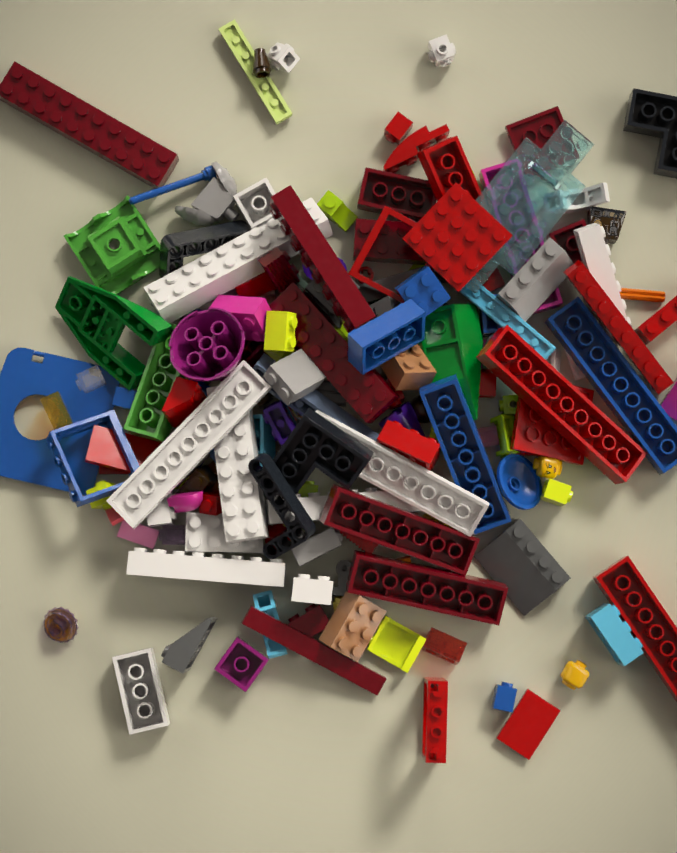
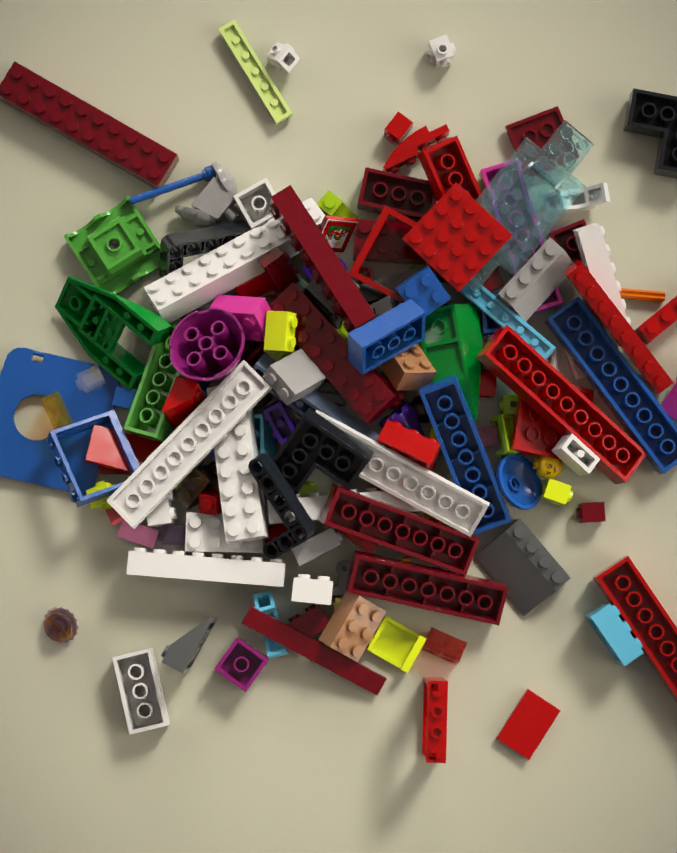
dark pink brick [166,491,203,513] -> none
dark brown cone [253,48,271,78] -> none
blue brick [492,682,517,713] -> none
yellow head [560,660,590,690] -> none
torso [587,206,626,244] -> none
none -> tile [319,215,358,254]
none -> white brick [551,434,600,476]
none -> dark red brick [576,502,606,523]

